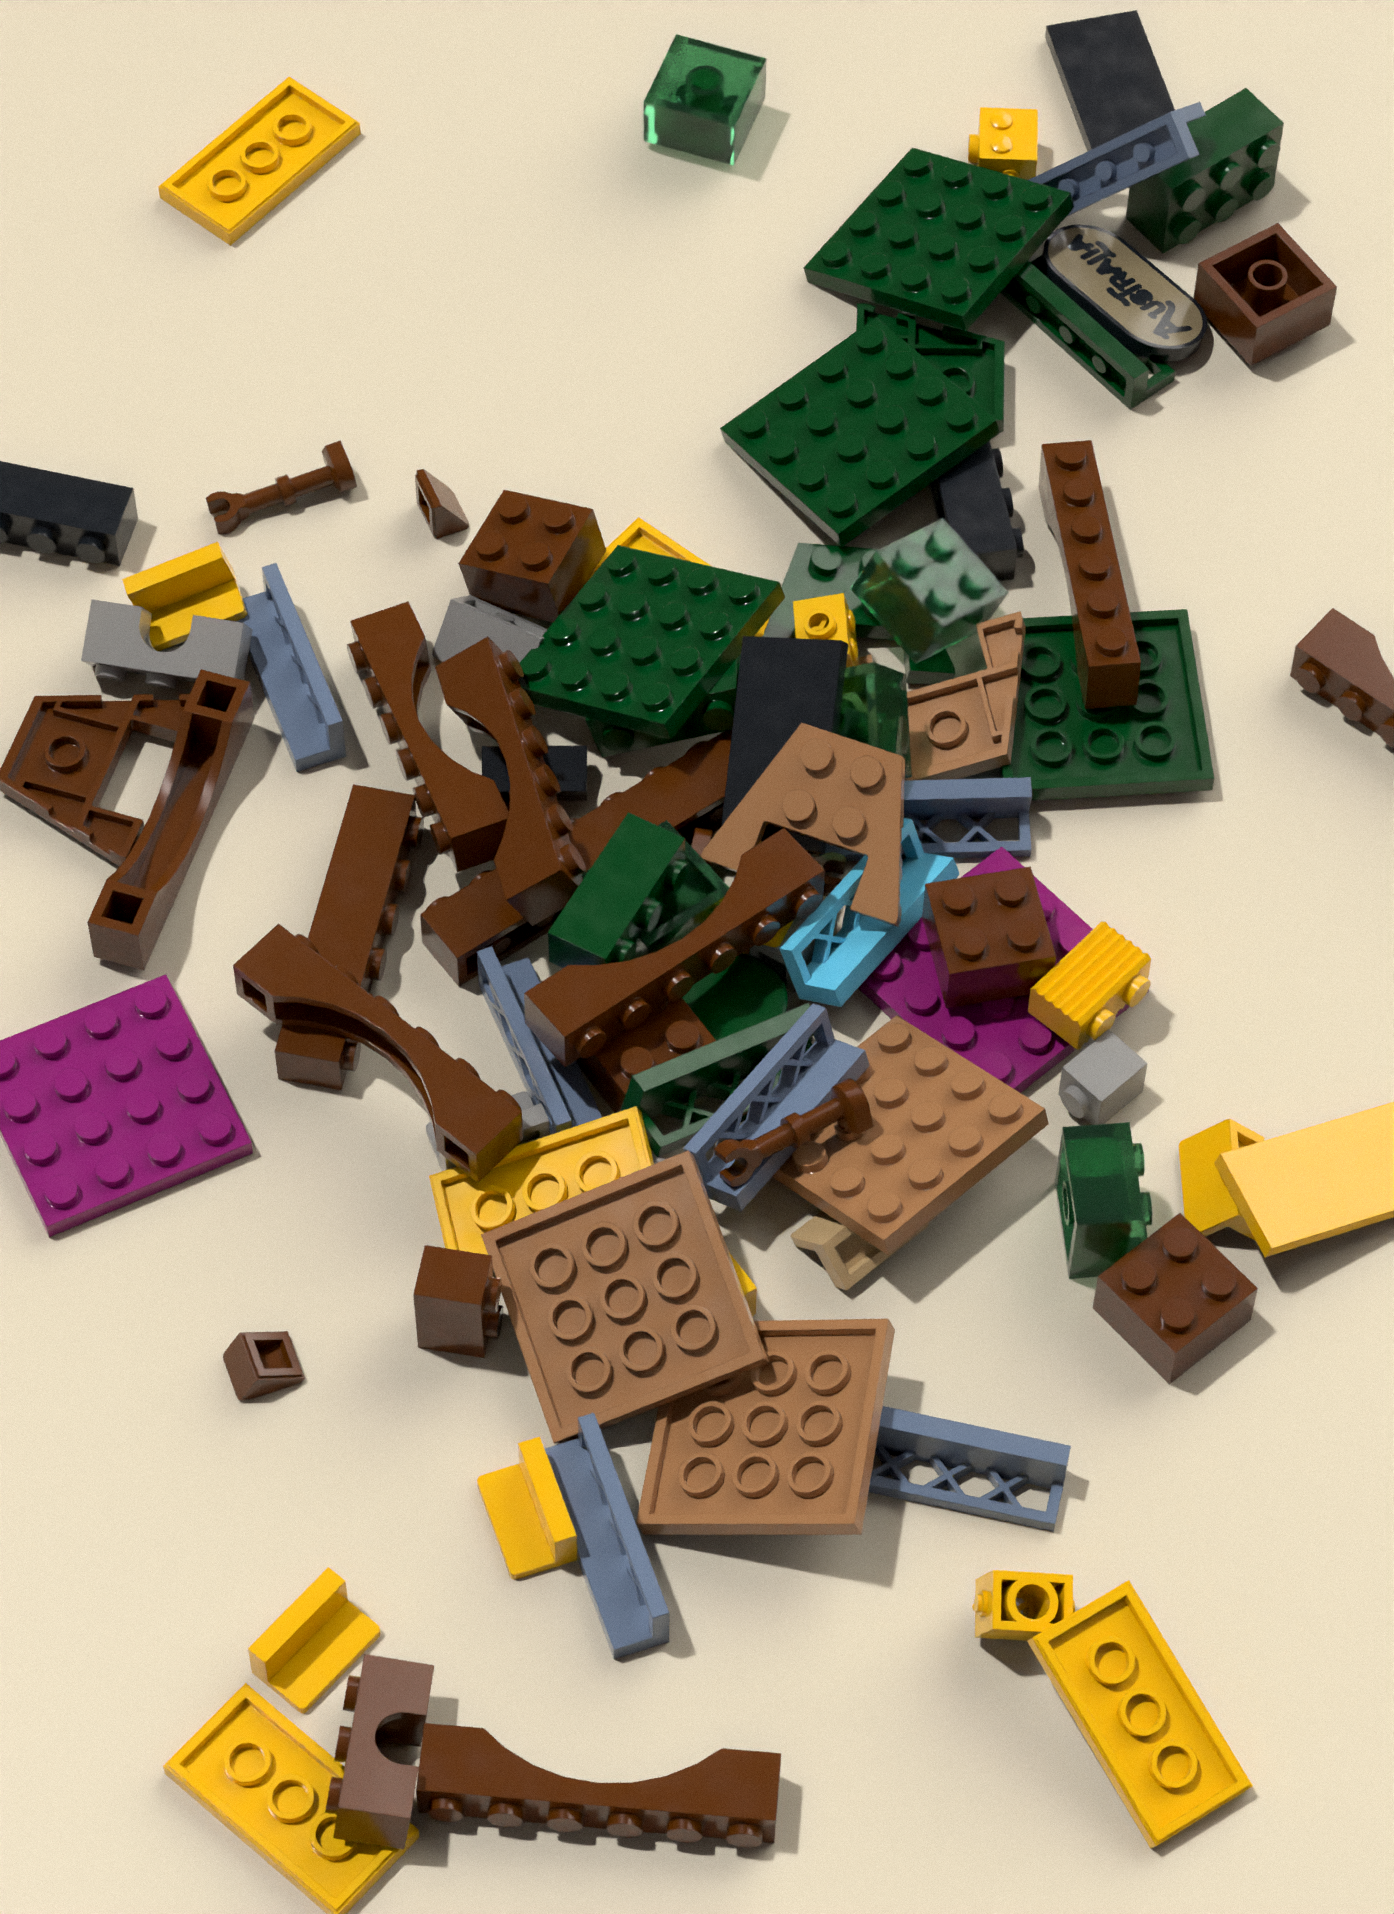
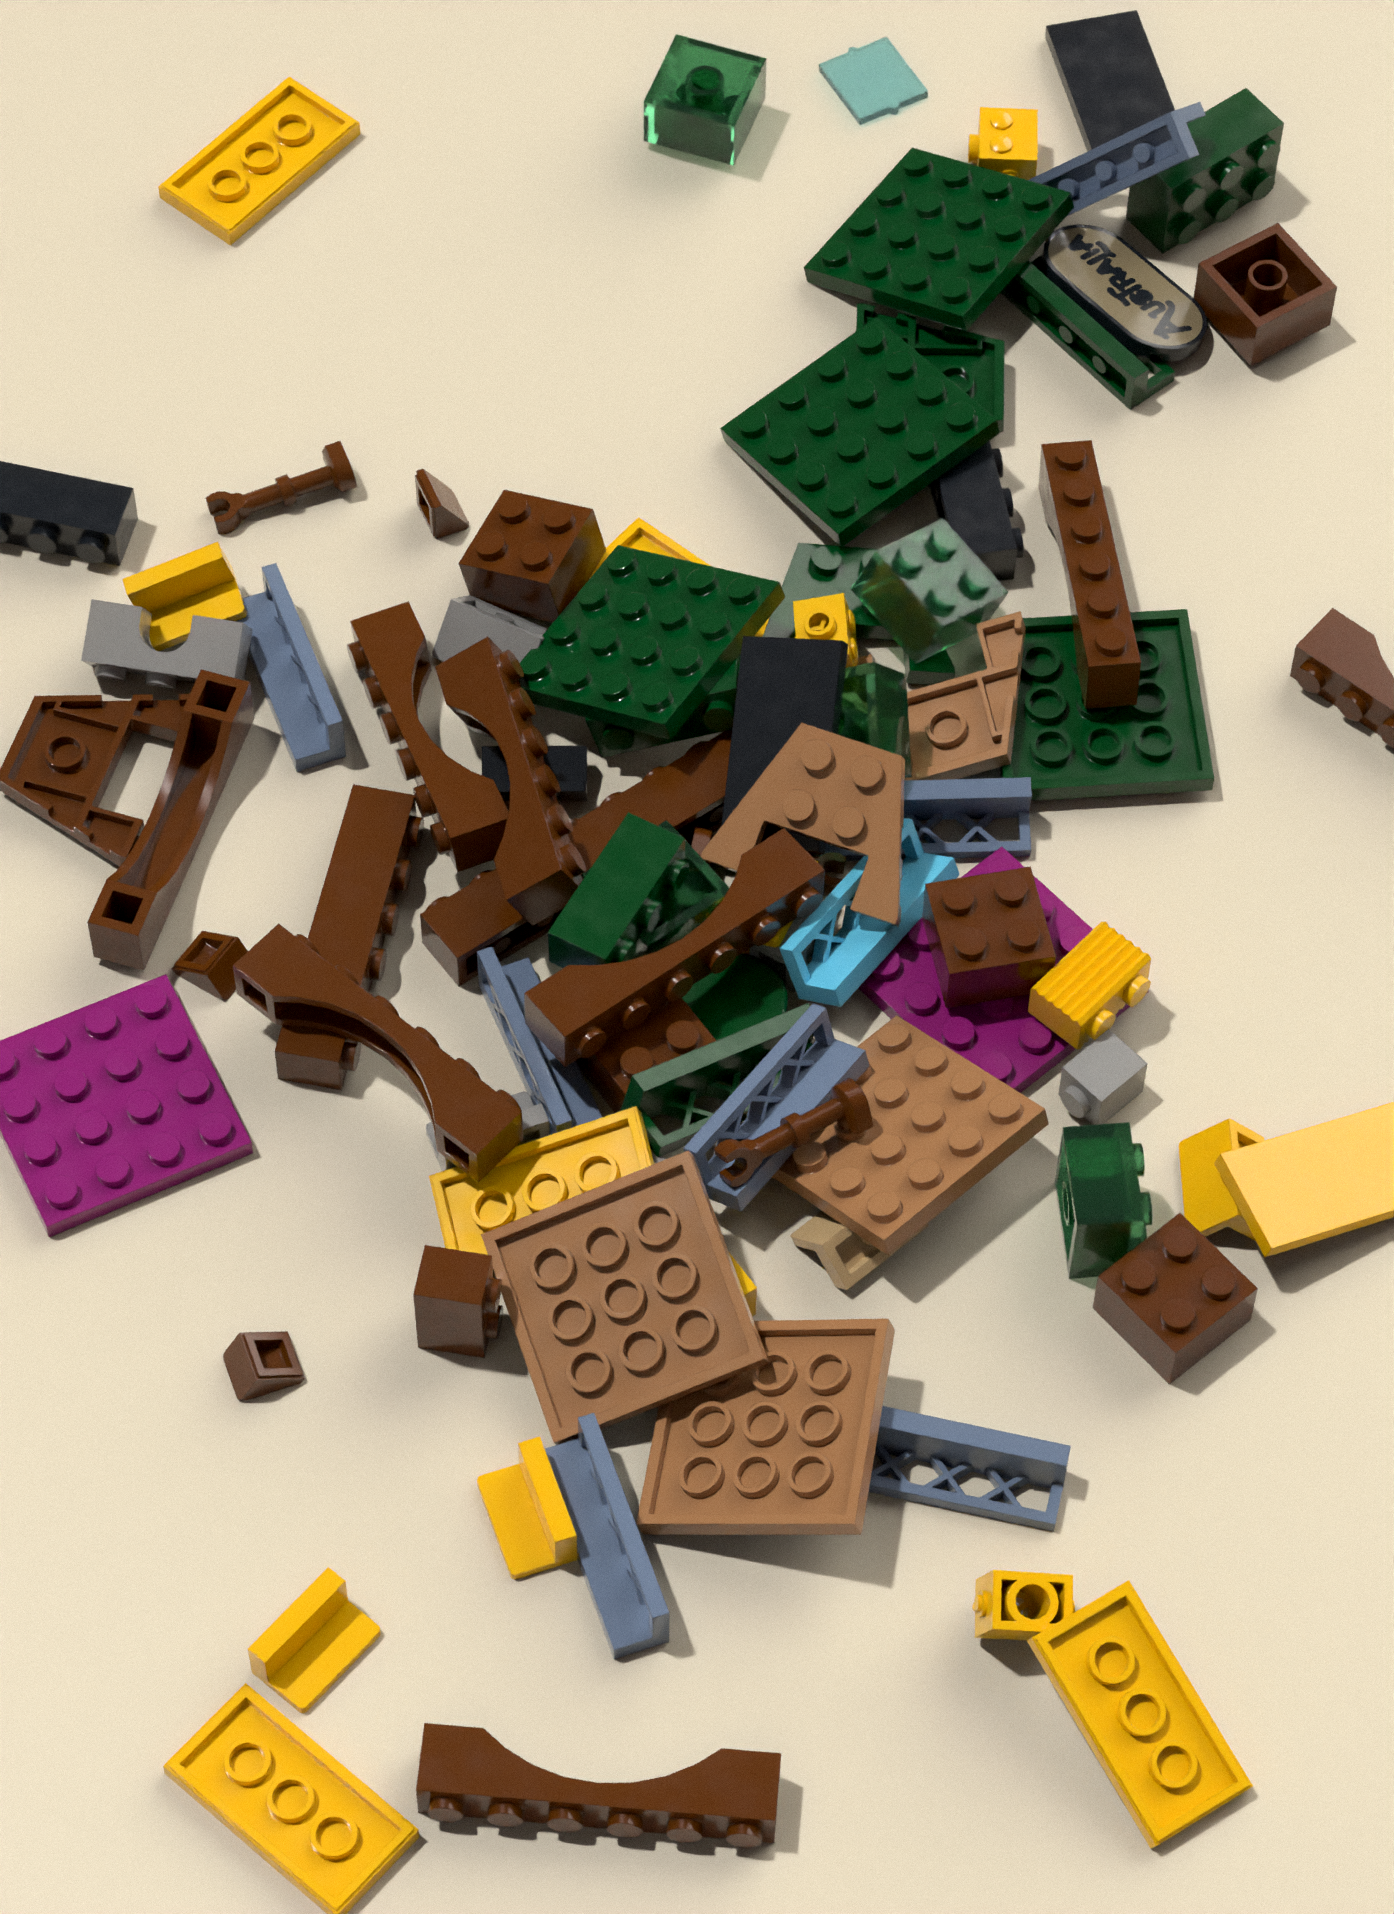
reddish brown arch [325,1654,434,1849] -> none
none -> reddish brown slope [171,931,248,1000]
none -> clear light blue piece [819,36,928,125]

